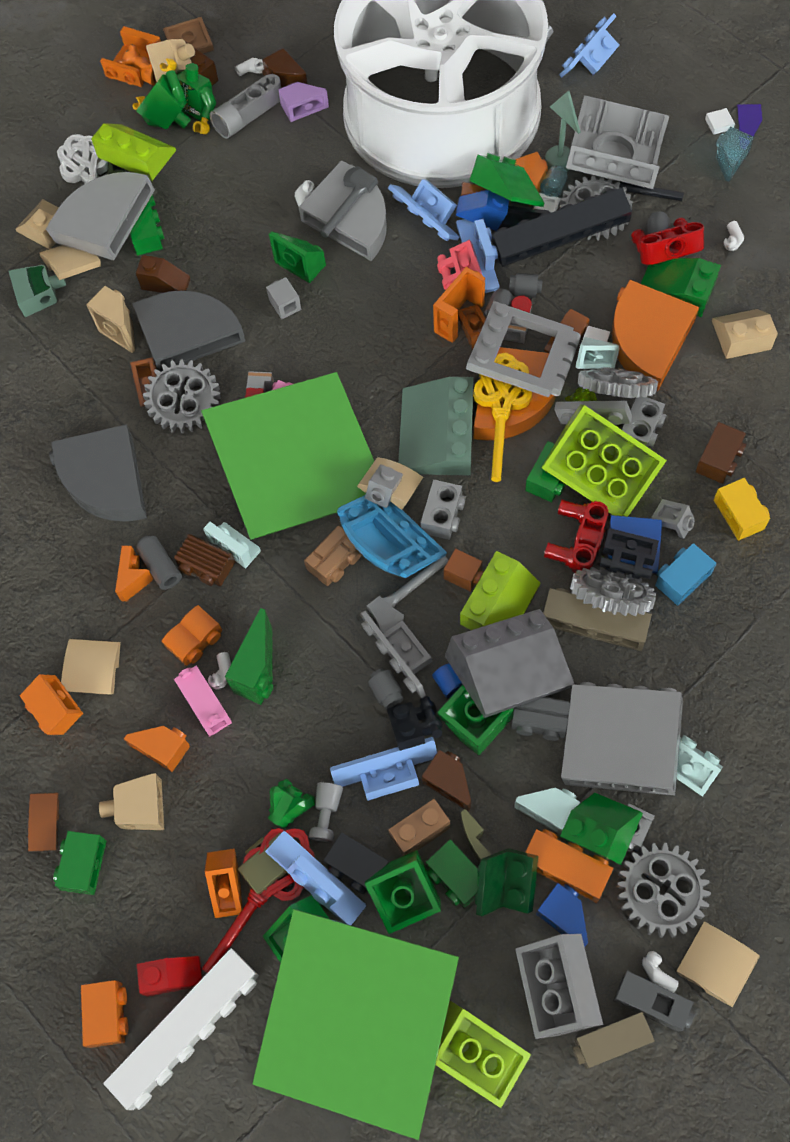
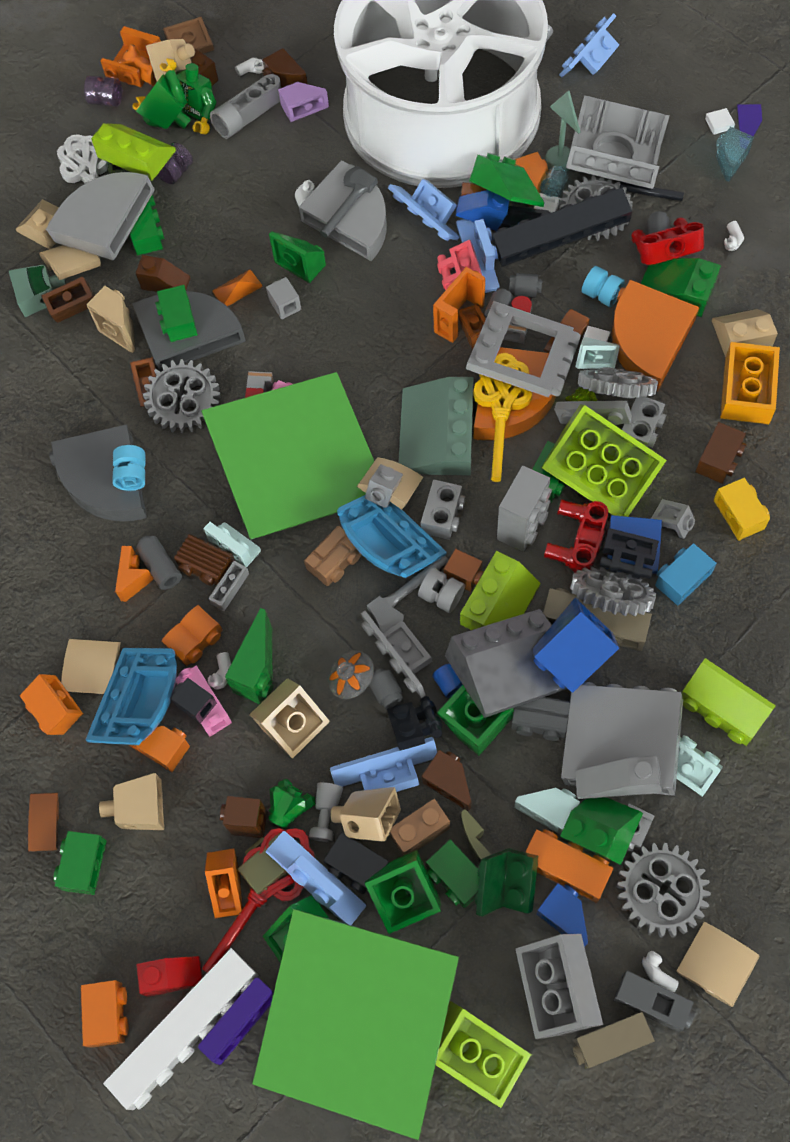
none -> reddish brown brick [41,276,94,323]
none -> clear purple wheel [84,75,122,107]
none -> dark azure slope [86,648,177,745]
none -> medium azure wheel [112,445,145,491]
none -> green brick [155,285,198,342]
none -> clear purple wheel [157,142,193,185]
none -> black brick [171,677,217,724]
none -> dark purple slope [198,978,274,1065]
none -> light grey piece [208,561,249,611]
none -> orange slope [212,270,262,307]
none -> reddish brown brick [220,796,268,838]
none -> tan slope [249,678,330,759]
none -> clear dish [328,651,374,699]
none -> tan torso [331,787,401,841]
none -> light grey wheel [418,568,465,613]
none -> light grey brick [497,465,552,552]
none -> blue slope [533,597,619,693]
none -> light grey slope [575,756,662,799]
none -> medium azure wheel [581,266,625,307]
none -> lime slope [681,658,776,746]
none -> light orange brick [720,342,780,424]

